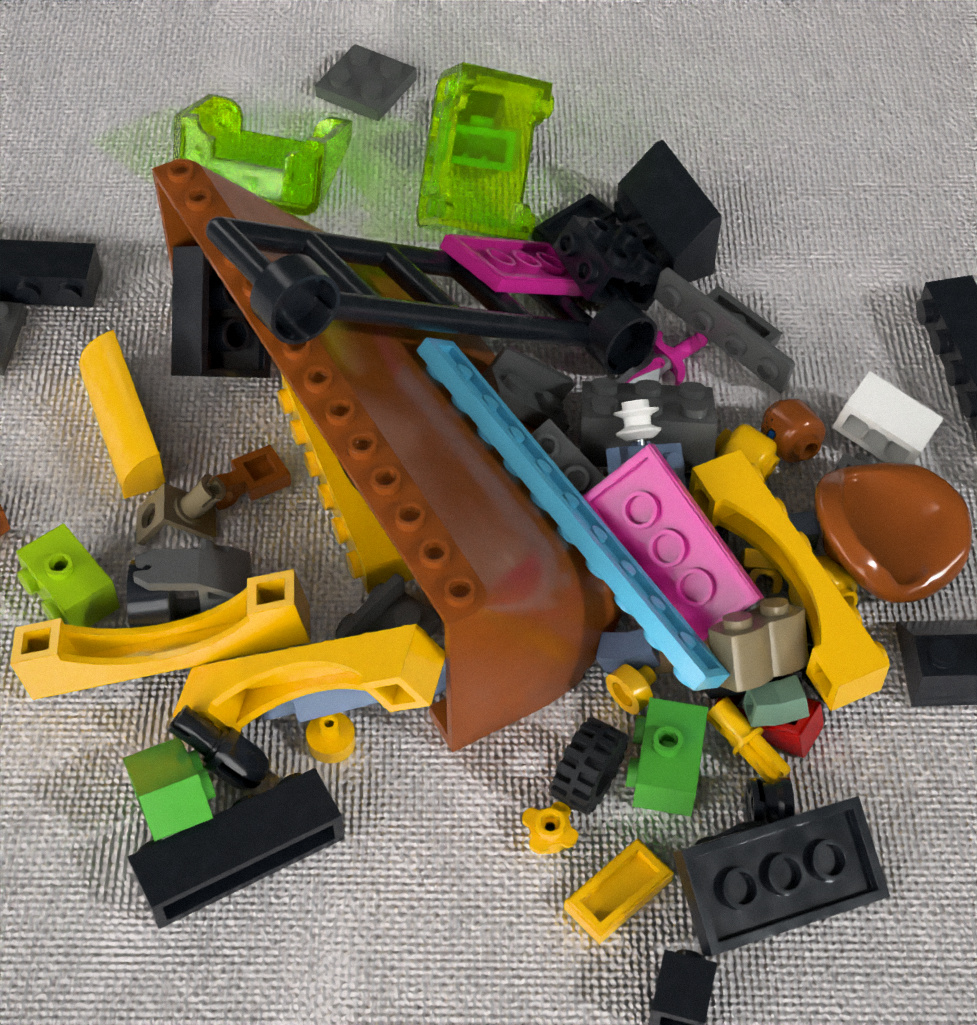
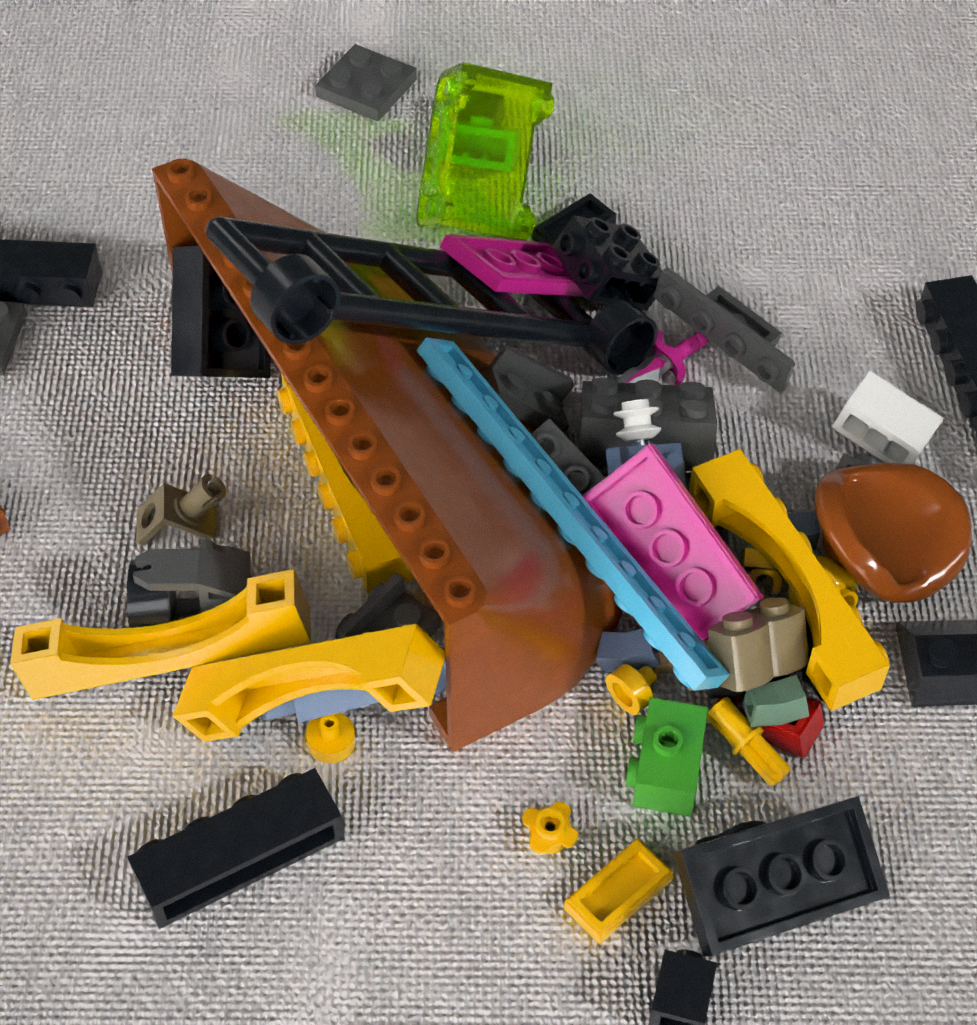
lime brick [16,523,121,627] -> none
yellow brick [79,330,166,499] -> none
bright green brick [123,737,216,841] -> none
black arm [167,705,269,791] -> none
clear neon green windscreen [173,94,353,216] -> none
dark orange plate [209,445,291,510] -> none
black tyre [551,717,629,815] -> none
black slope [614,140,722,282] -> none
yellow head [715,424,780,483] -> none
black wheel [745,777,795,823] -> none
dark orange head [760,399,826,463] -> none

